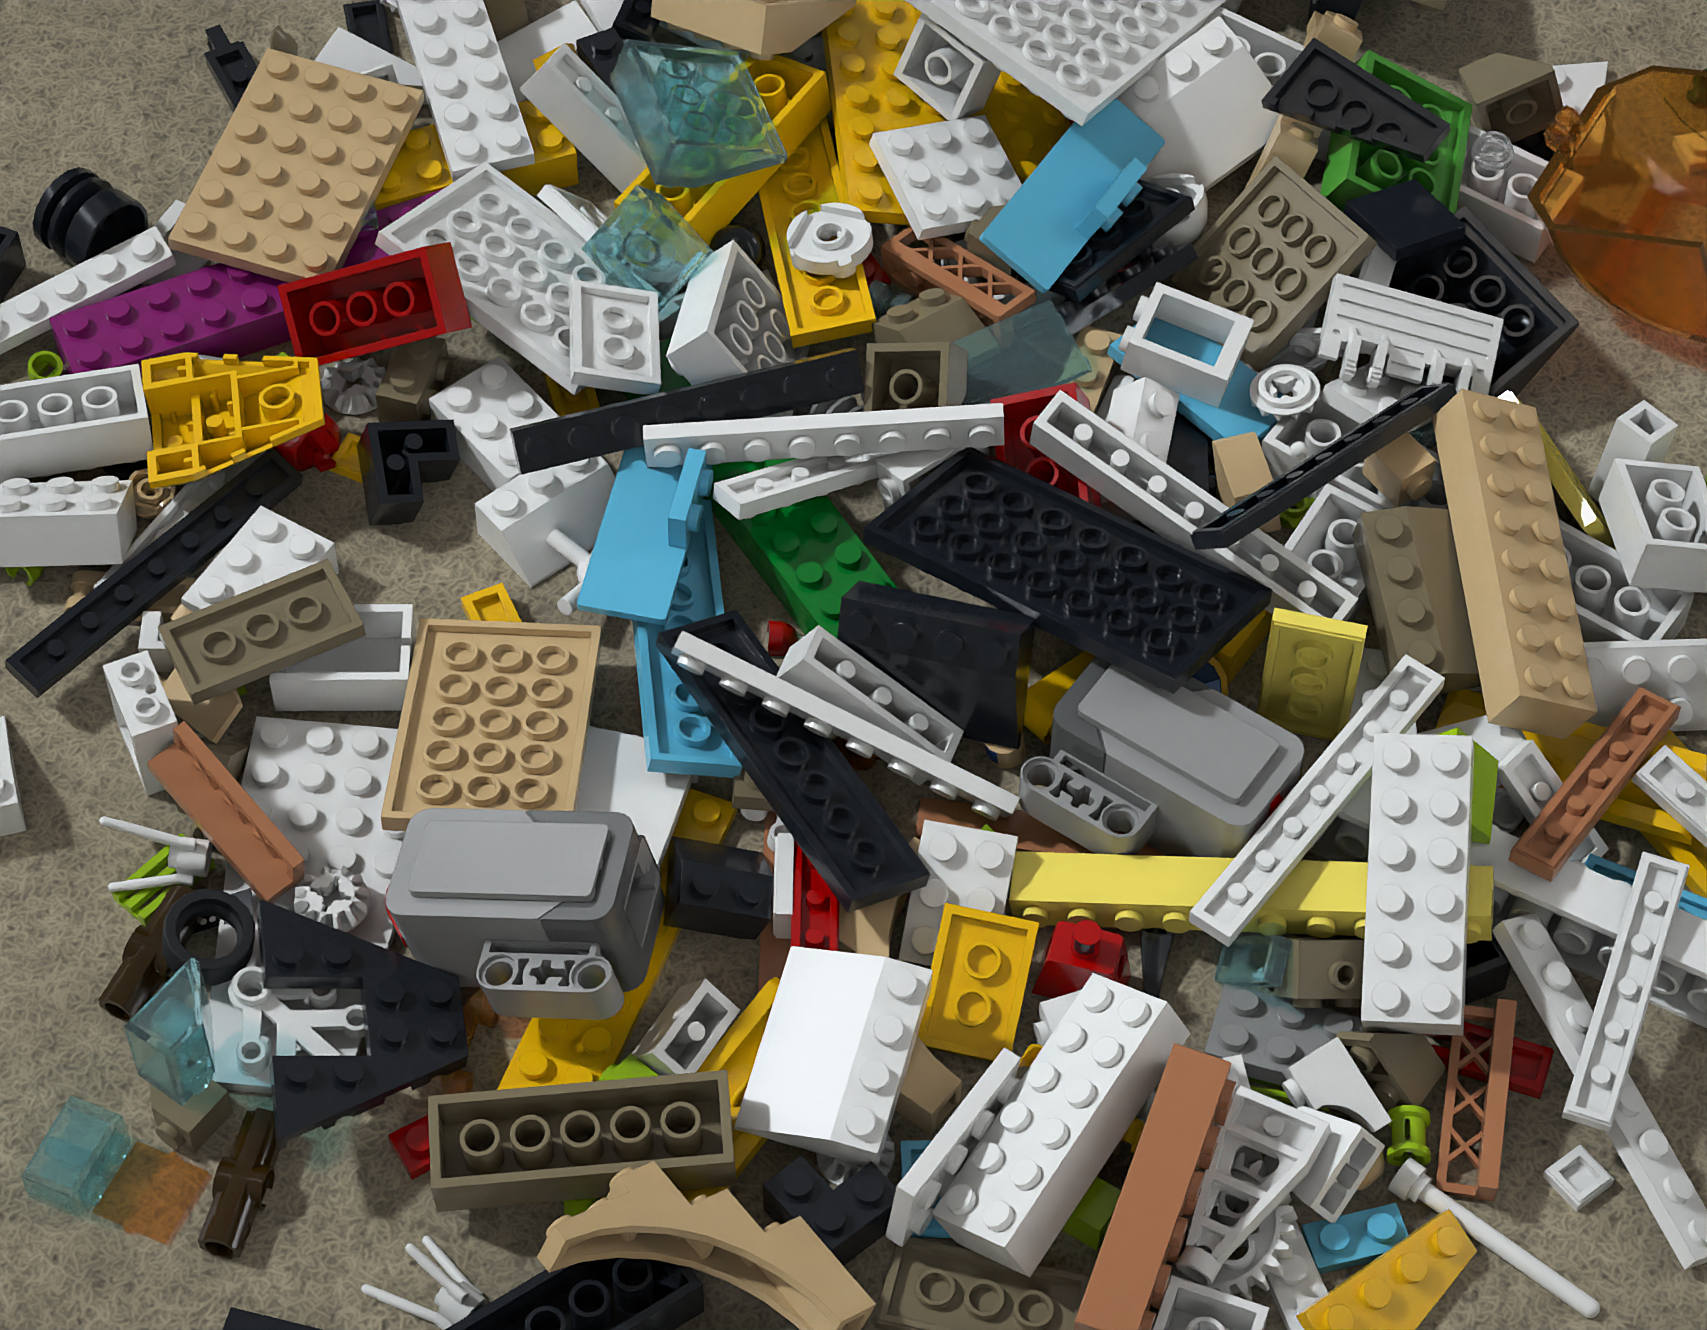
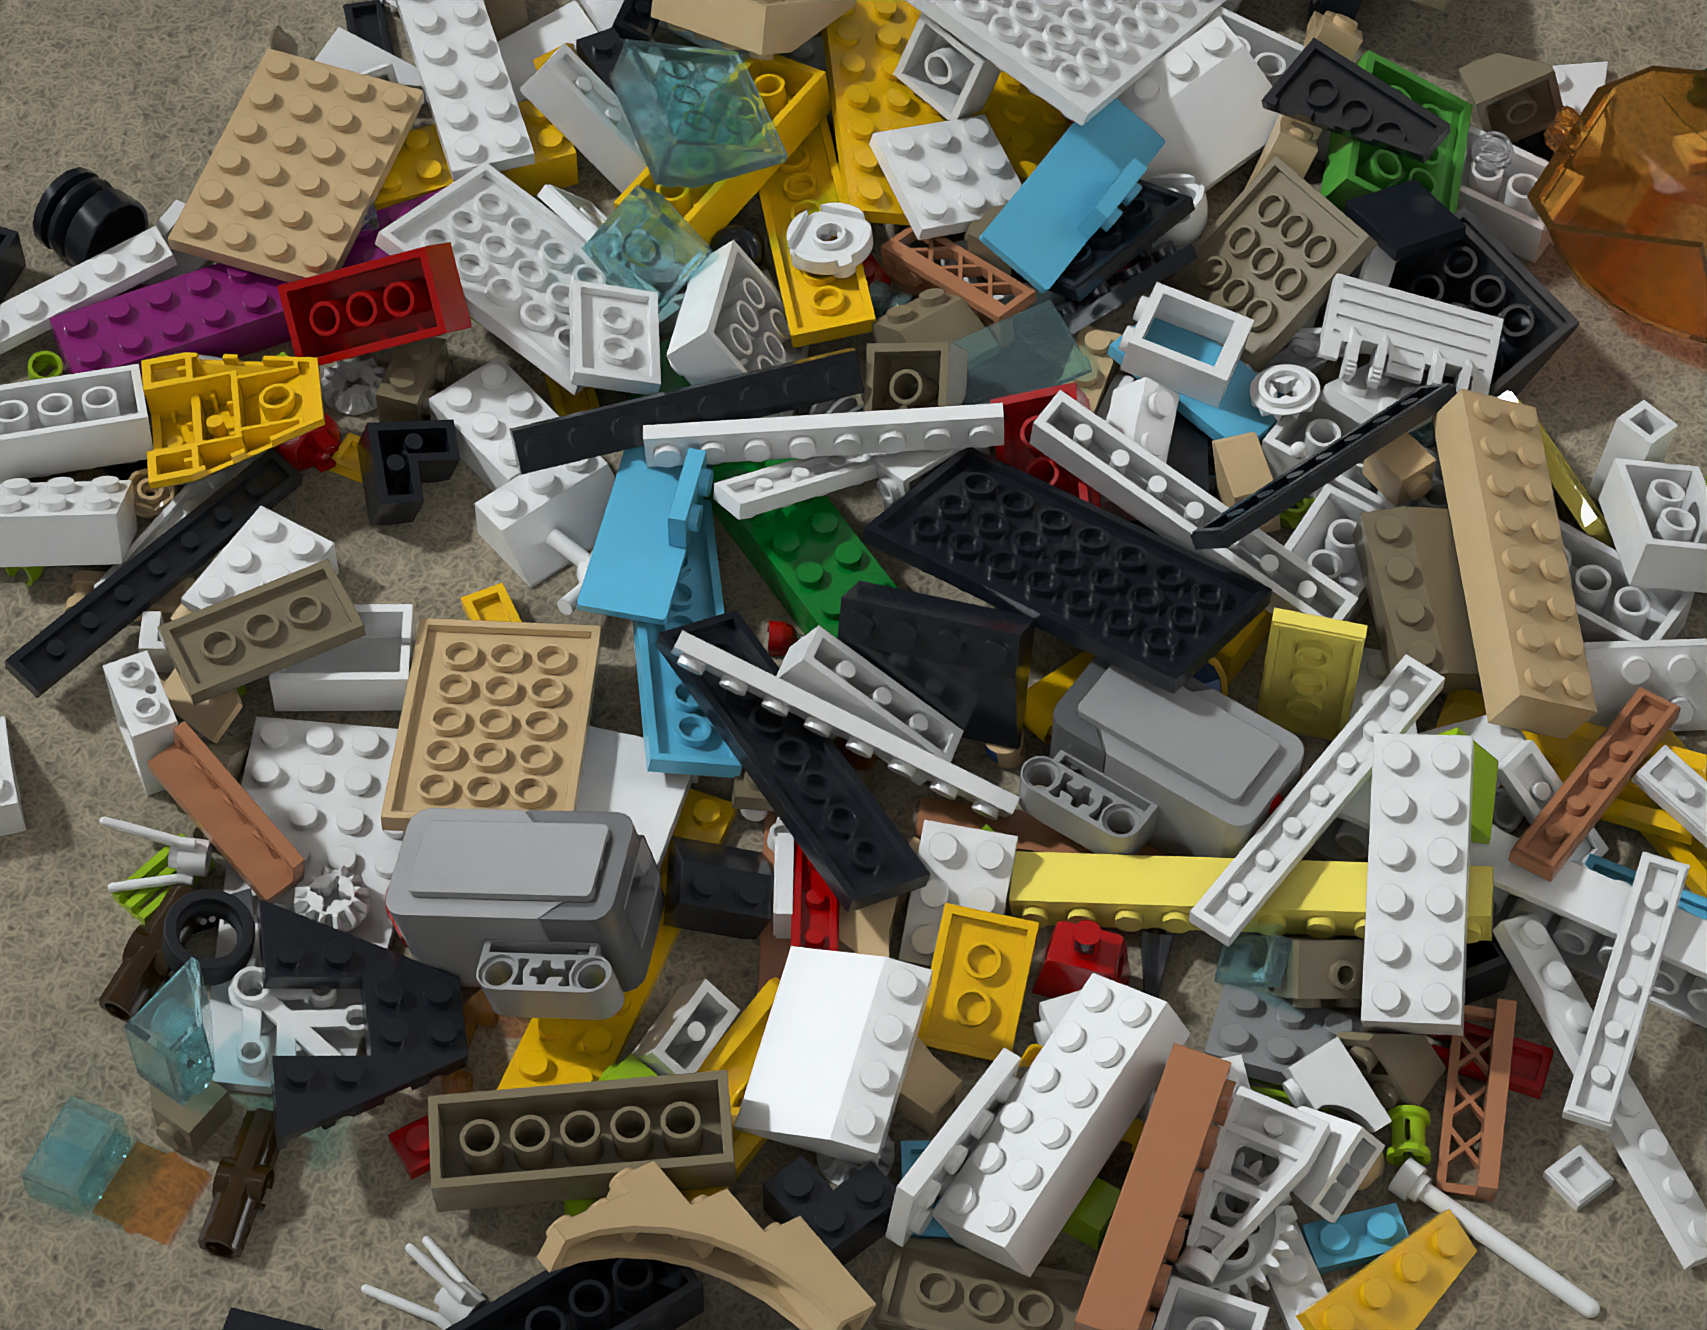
black hinge [204,25,257,113] -> none

